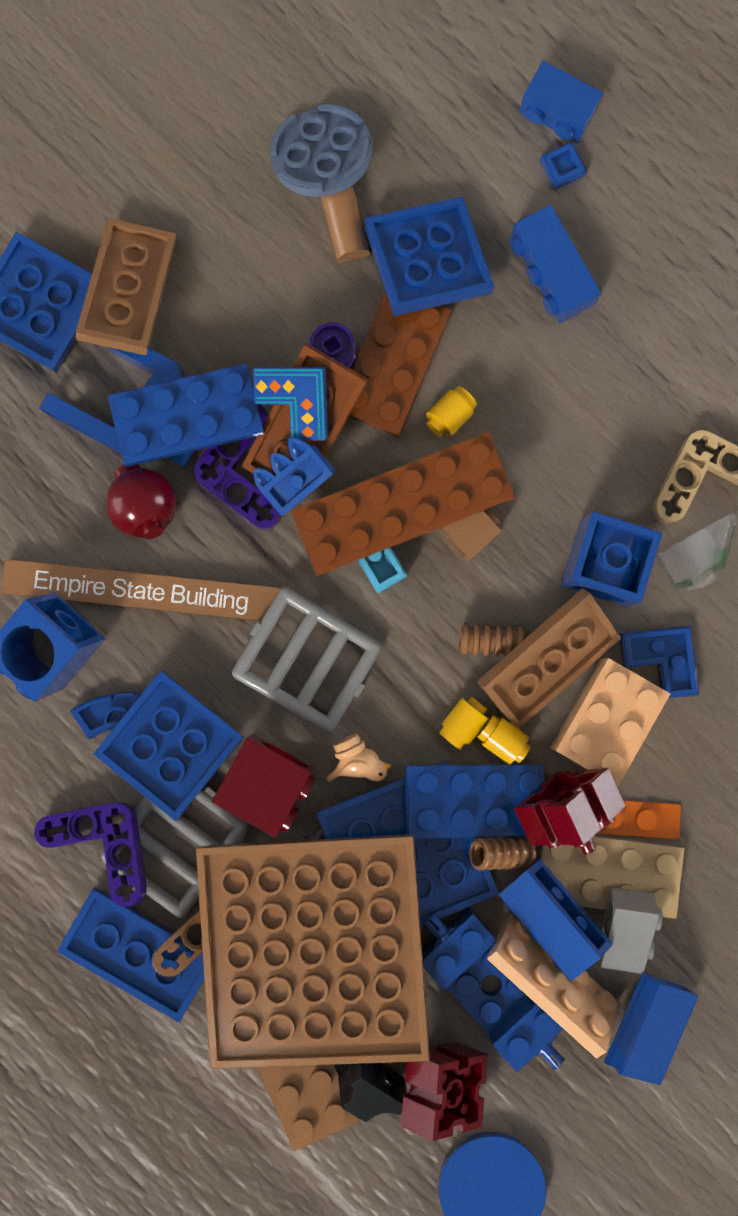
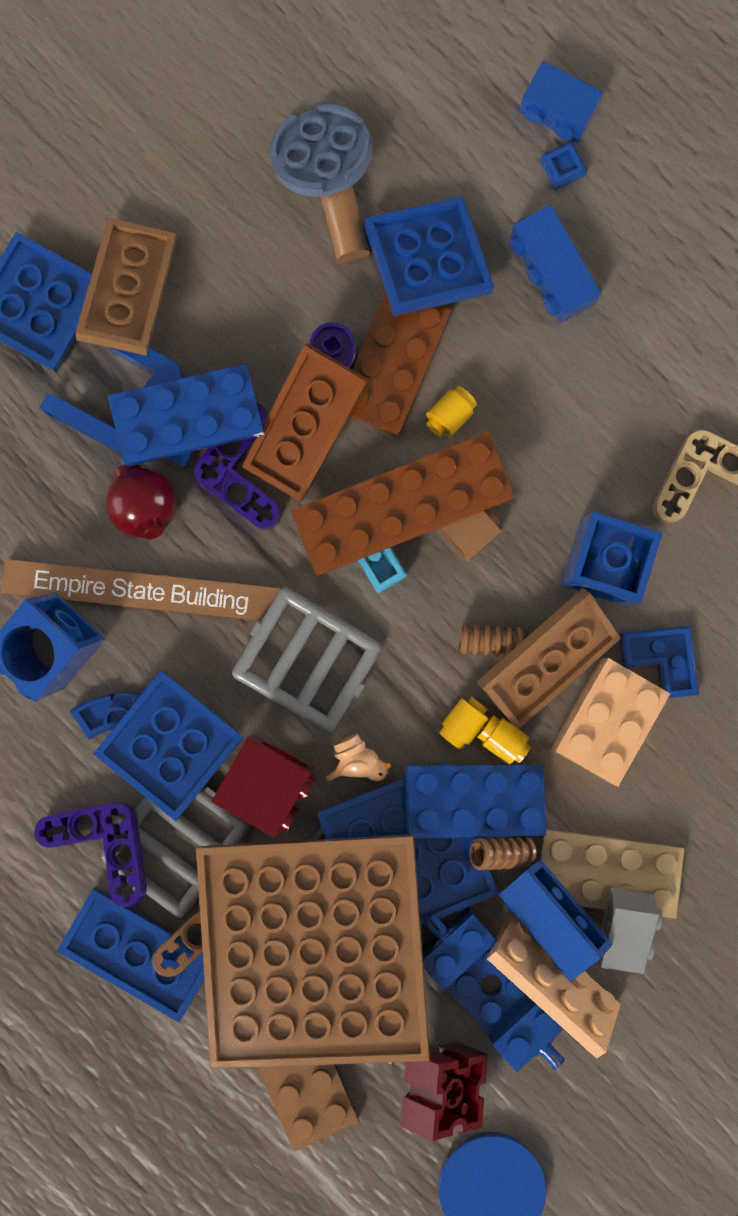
blue tile [253,367,328,440] -> none
blue plate [254,437,336,517] -> none
black brick [338,1063,407,1122] -> none
dark red brick [514,768,626,854] -> none
orange piece [596,800,681,839] -> none
blue piece [604,972,699,1085] -> none
clear slope [656,512,738,592] -> none

